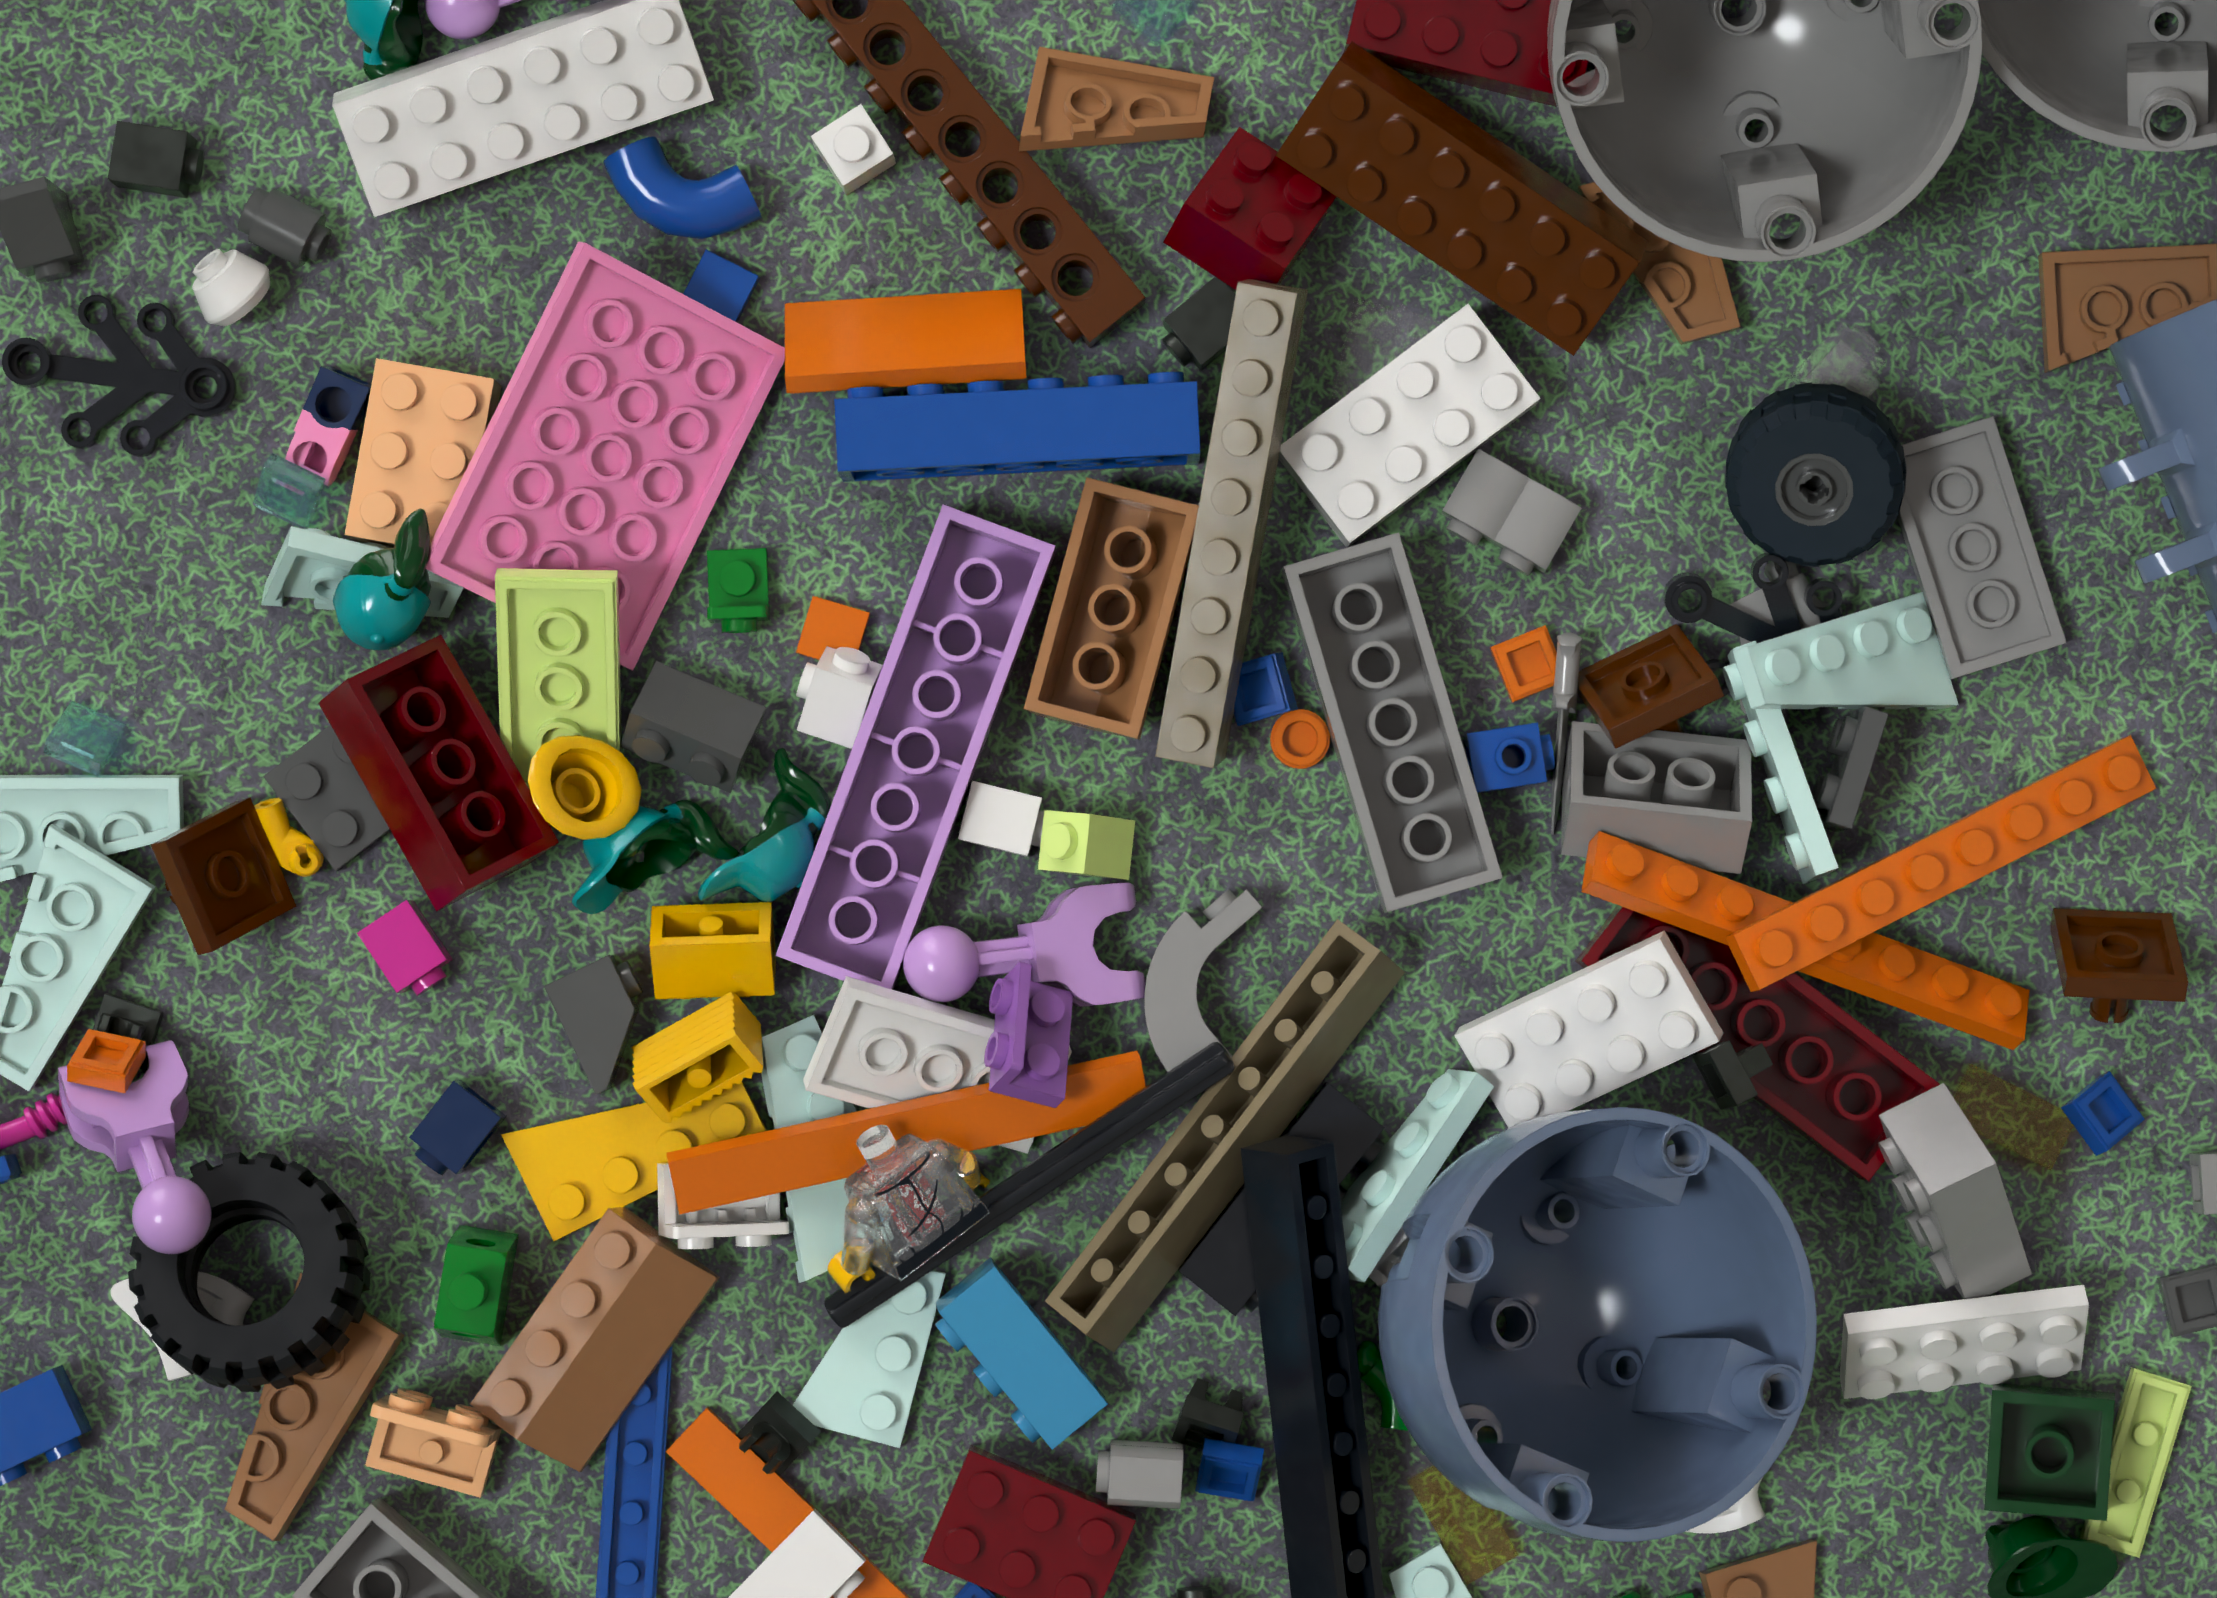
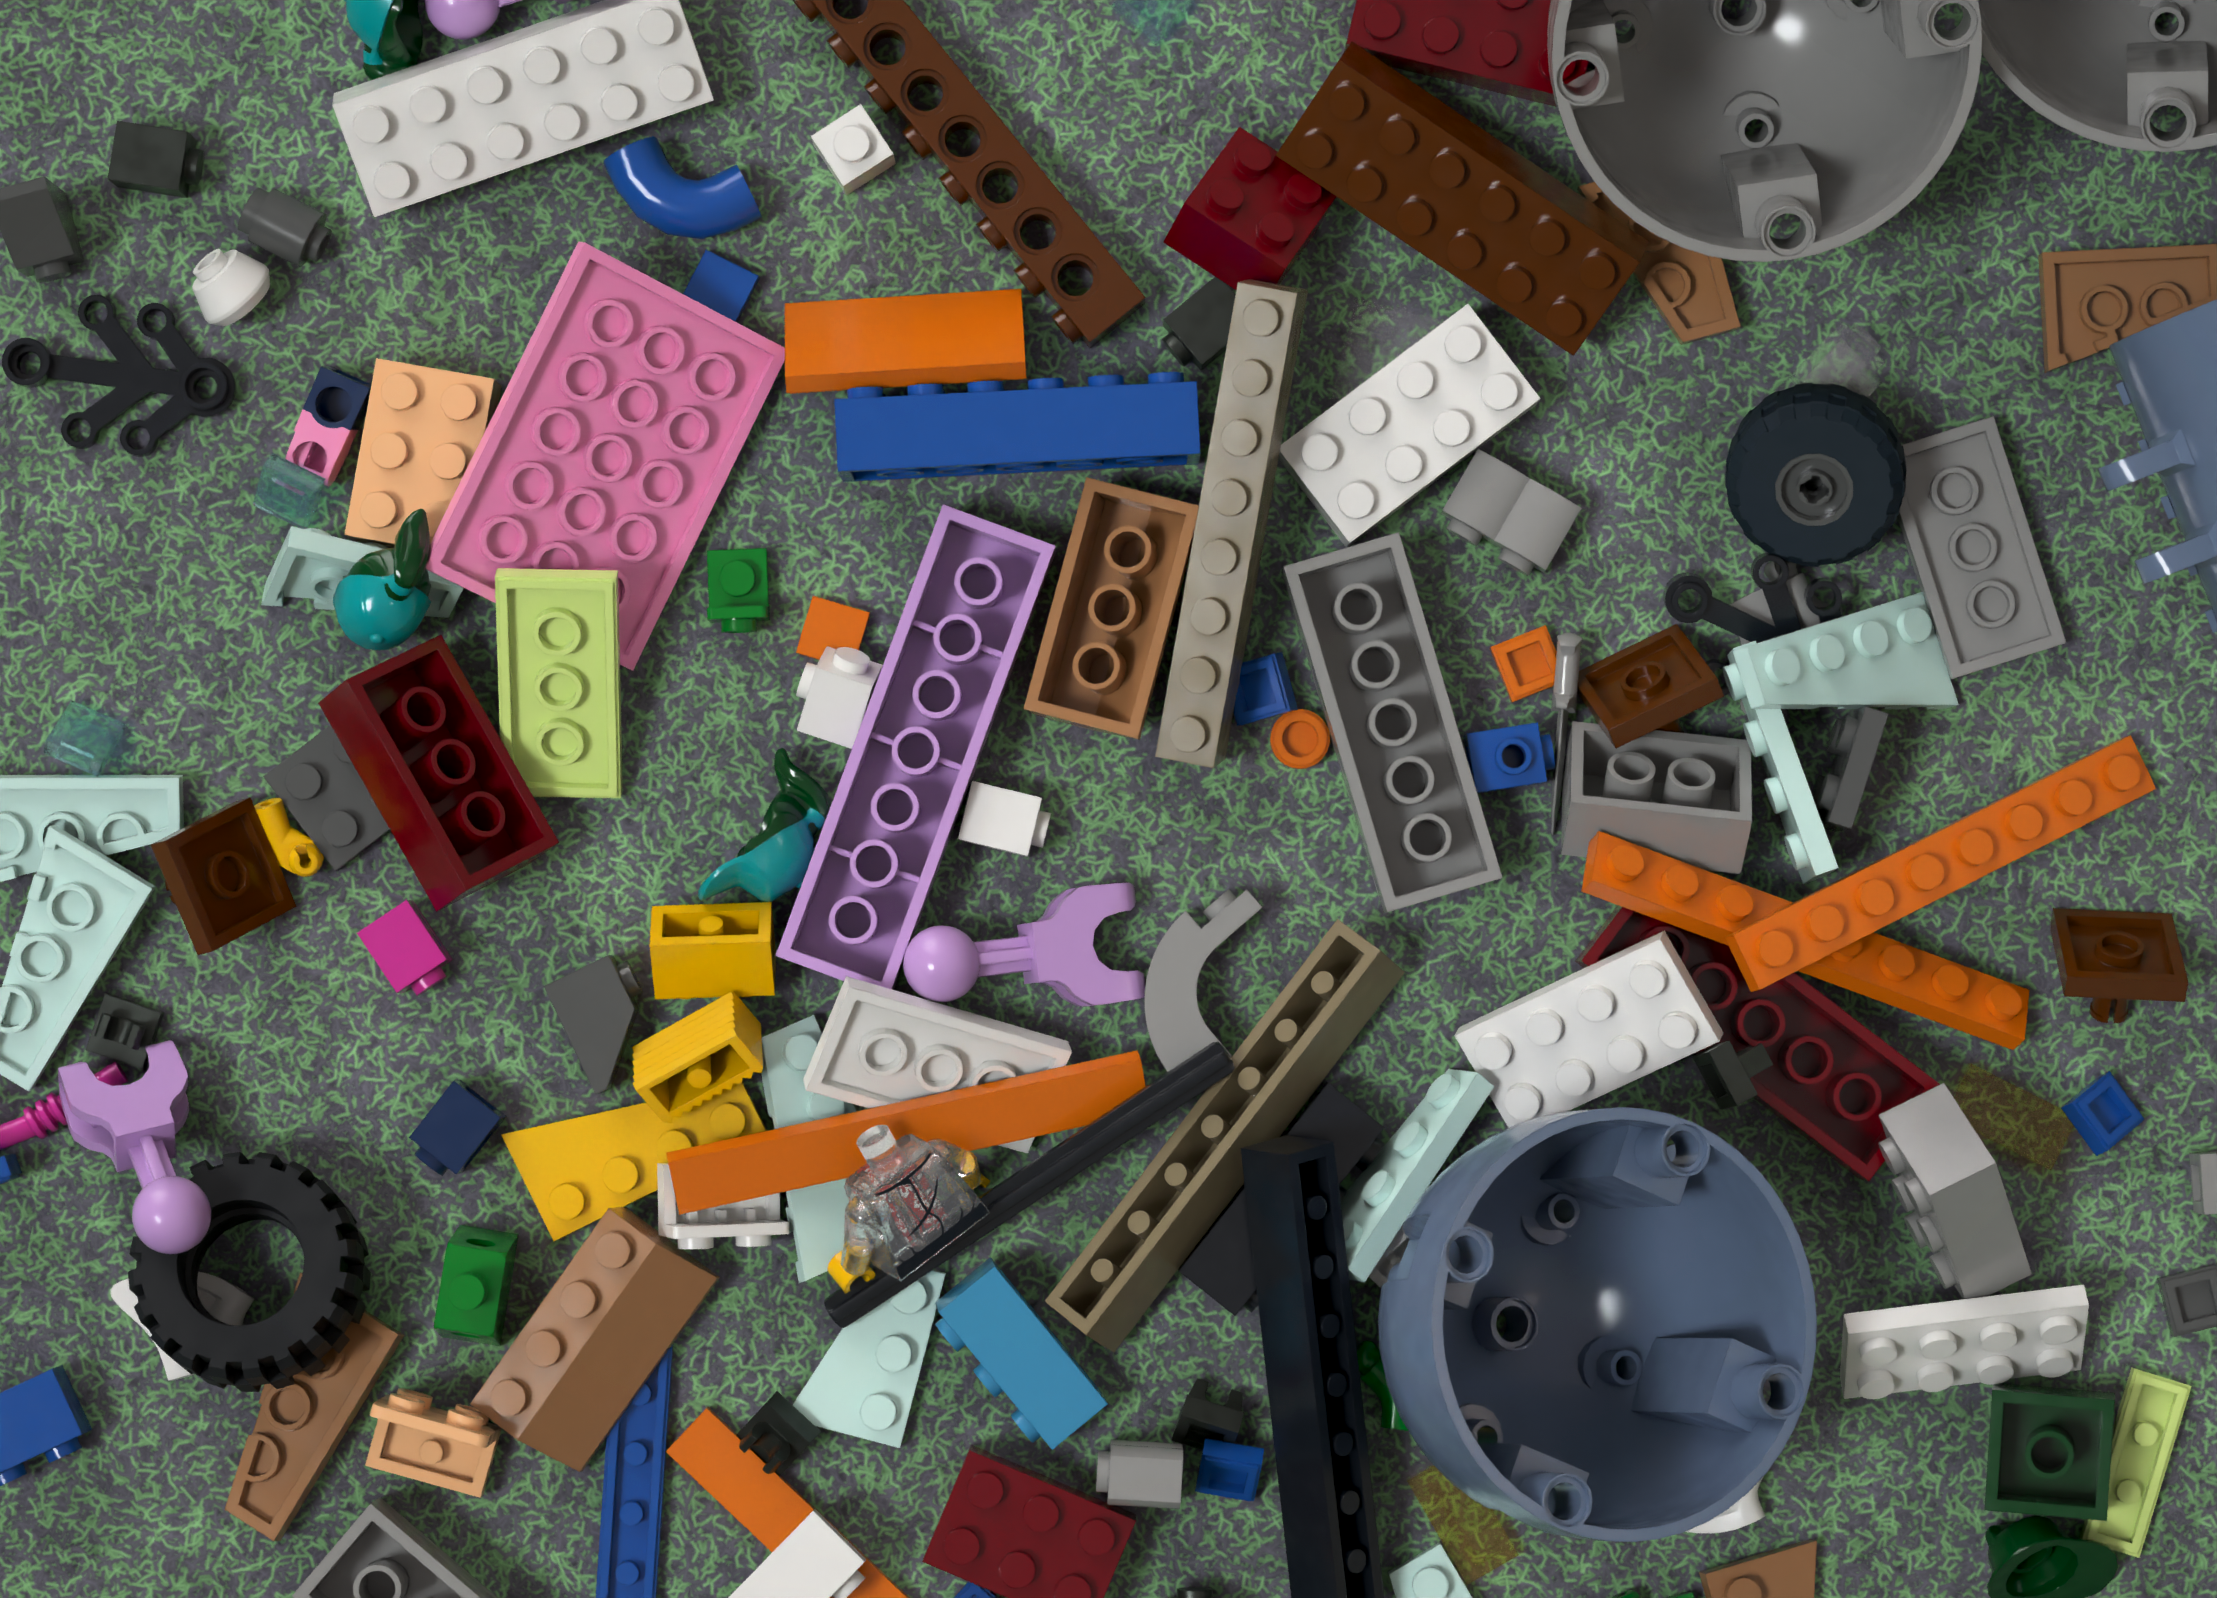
orange tile [67,1029,146,1093] -> none
yellow hat [527,735,642,840] -> none
hair [572,800,739,914] -> none
dark grey brick [621,661,766,793] -> none
medium lavender bracket [984,961,1073,1108] -> none
medium nougat wing [1019,47,1214,152] -> none
yellowish green brick [1038,810,1135,880] -> none

